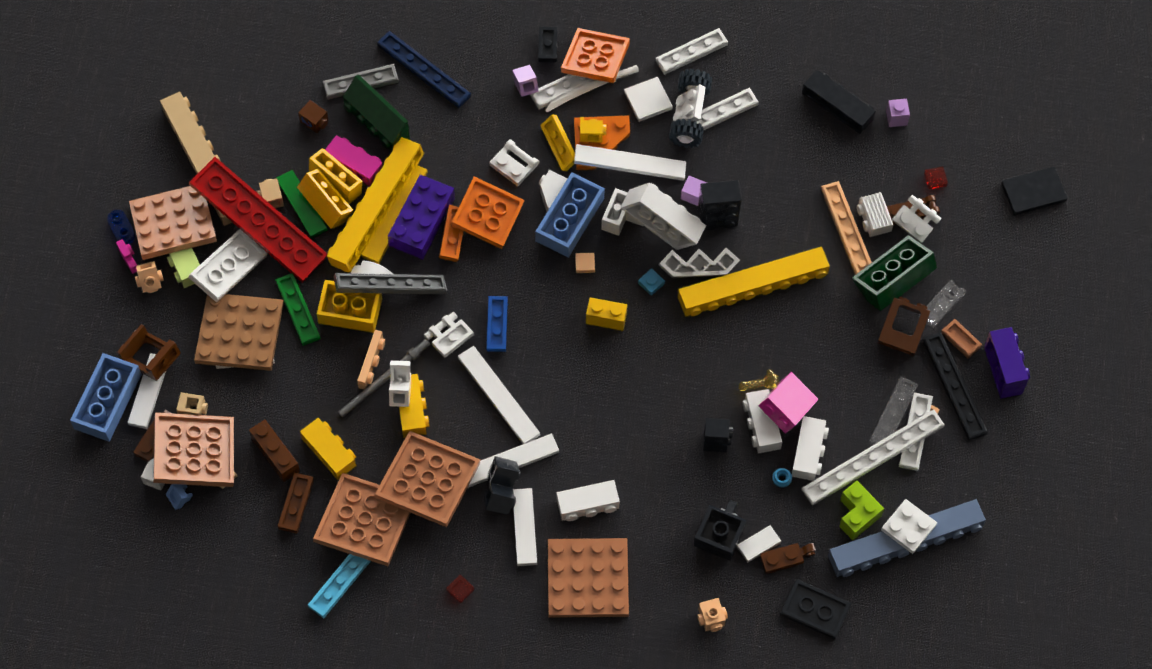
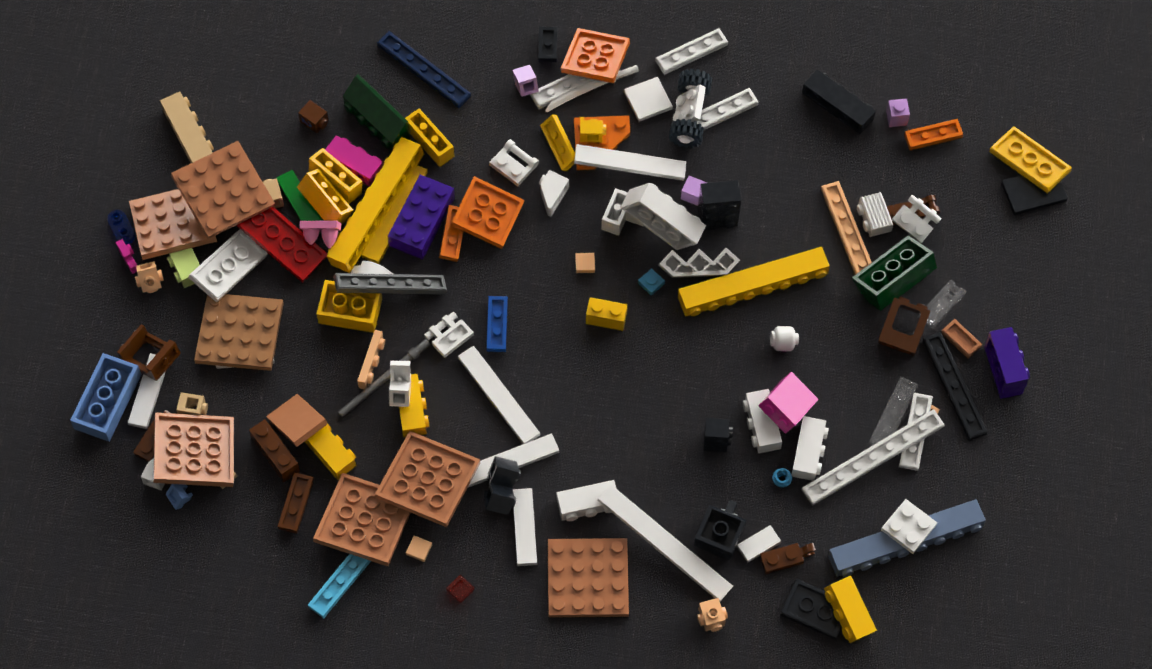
green tile [275,273,321,346] -> none
light grey tile [323,64,399,100] -> none
medium blue brick [535,172,605,258] -> none
clear yellow piece [739,369,779,391] -> none
lime brick [839,481,884,540] -> none
clear red plate [924,166,948,189] -> none
none -> nougat plate [171,141,275,239]
none -> nougat tile [266,394,328,447]
none -> bright pink tile [300,221,341,249]
none -> yellow brick [405,108,454,167]
none -> light nougat tile [406,536,432,562]
none -> white tile [597,484,733,601]
none -> white head [770,326,799,351]
none -> yellow brick [824,576,877,643]
none -> orange plate [904,119,964,150]
none -> yellow tile [989,126,1072,193]

